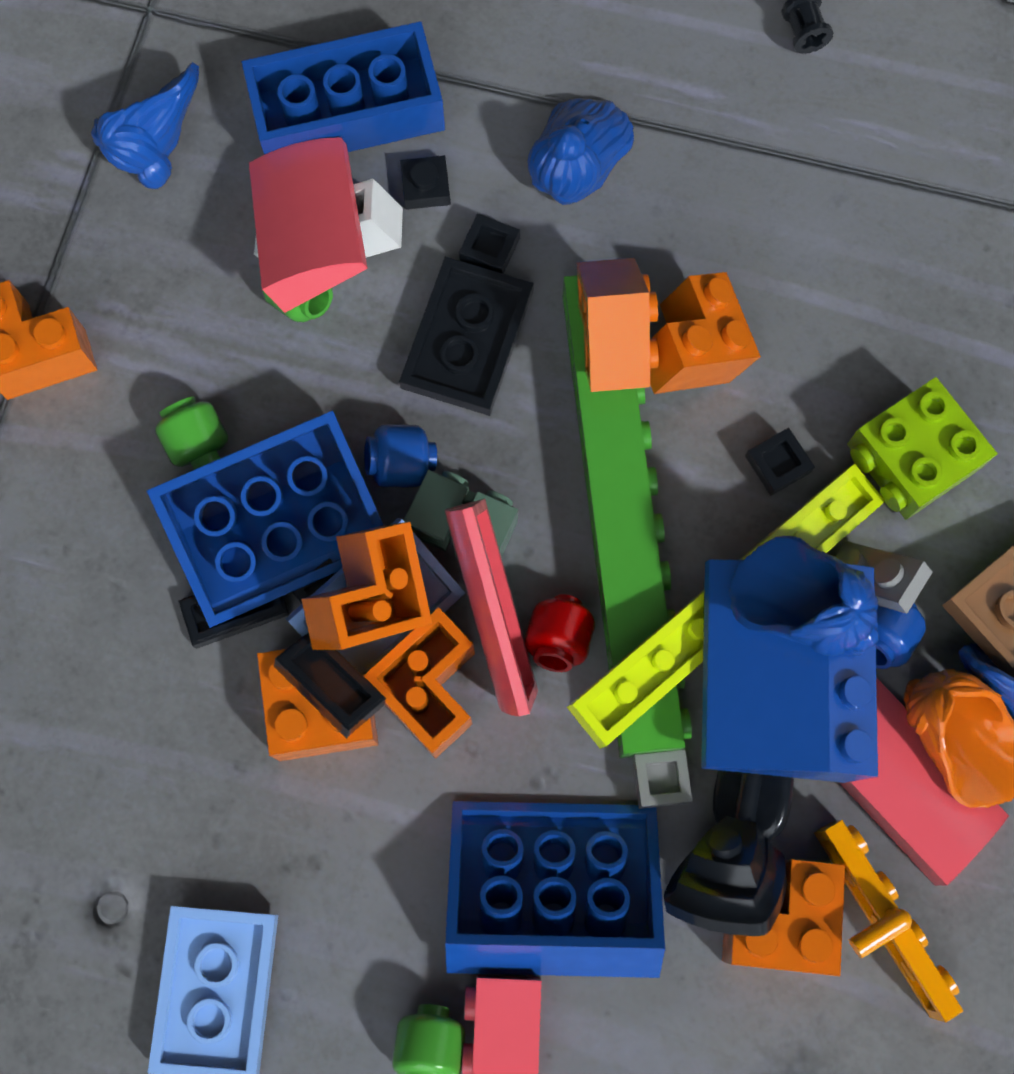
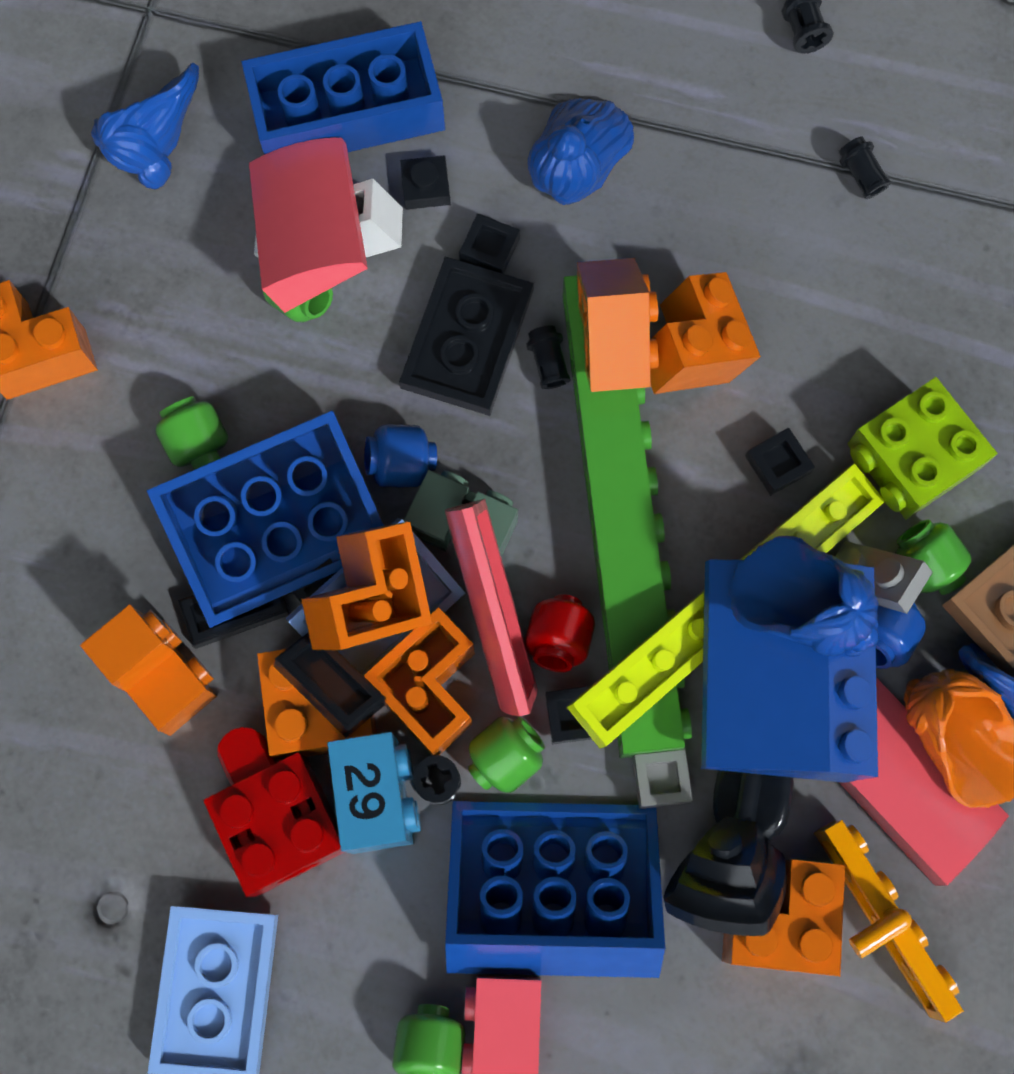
none -> orange brick [80,604,217,736]
none -> red brick [203,727,344,897]
none -> dark azure brick [327,732,421,854]
none -> black bush [413,755,461,806]
none -> bright green head [468,716,545,793]
none -> black pin [526,325,571,389]
none -> black plate [545,686,592,745]
none -> black pin [839,136,892,199]
none -> bright green head [895,519,971,595]

